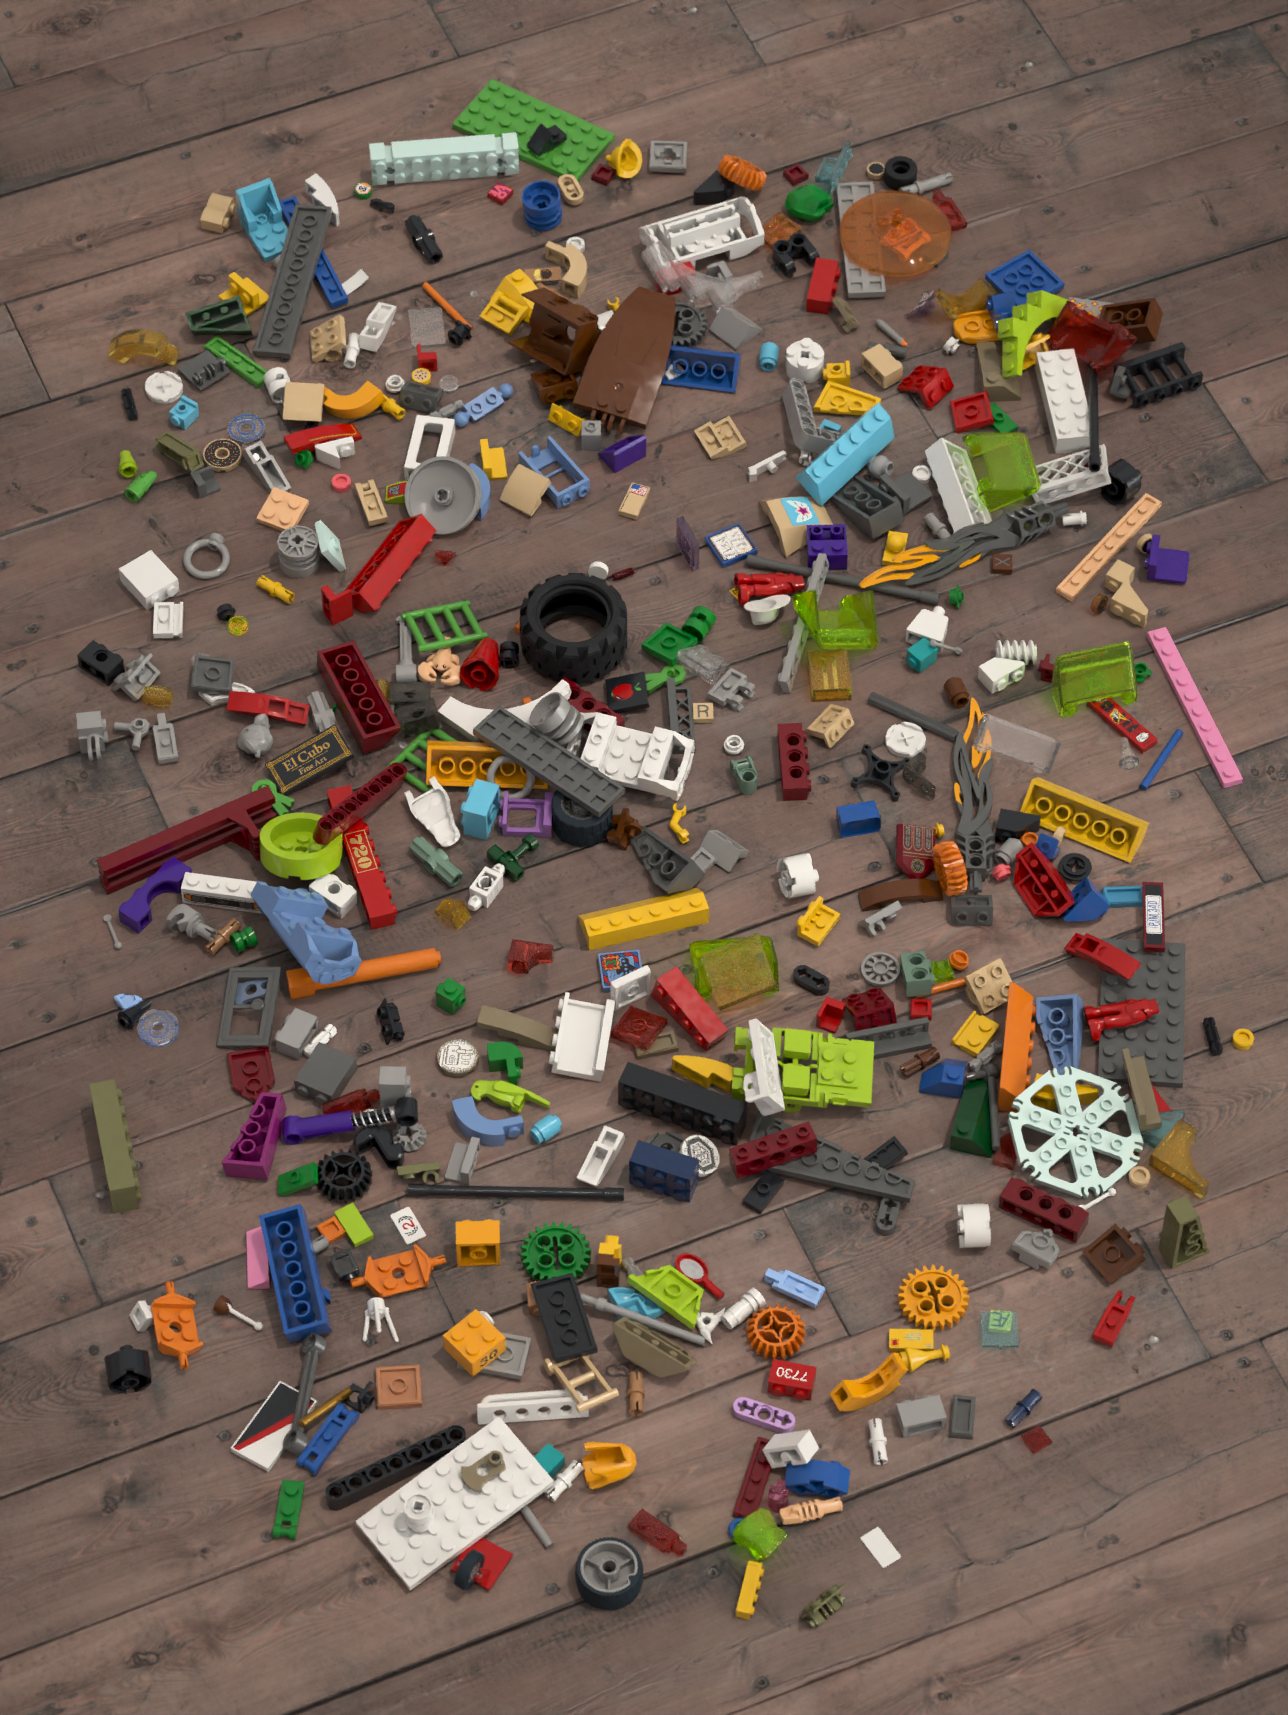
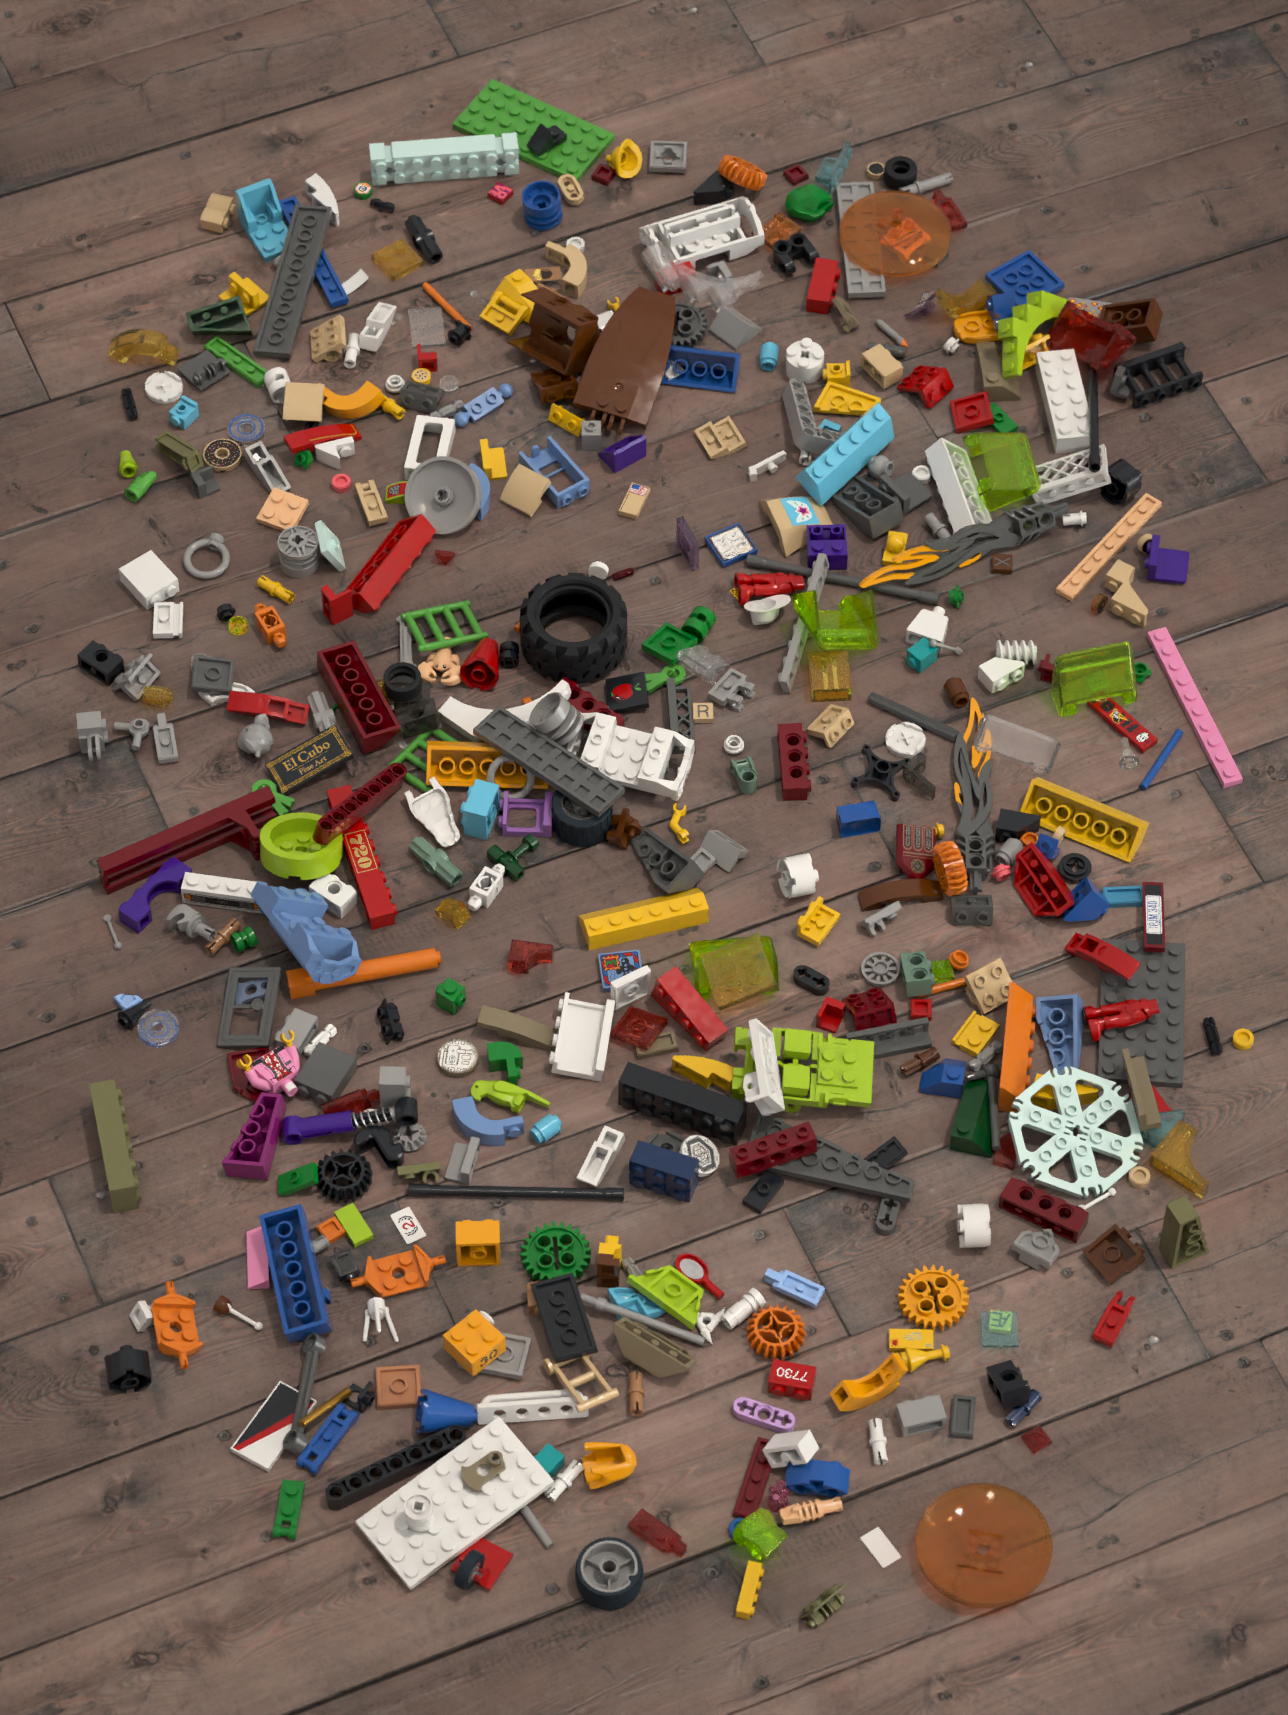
none -> torso [236,1030,300,1097]
none -> orange piece [254,603,286,648]
none -> clear yellow plate [372,238,424,282]
none -> black tyre [383,662,422,701]
none -> blue cone [416,1389,478,1434]
none -> clear orange dish [916,1483,1053,1608]
none -> black brick [986,1360,1031,1410]

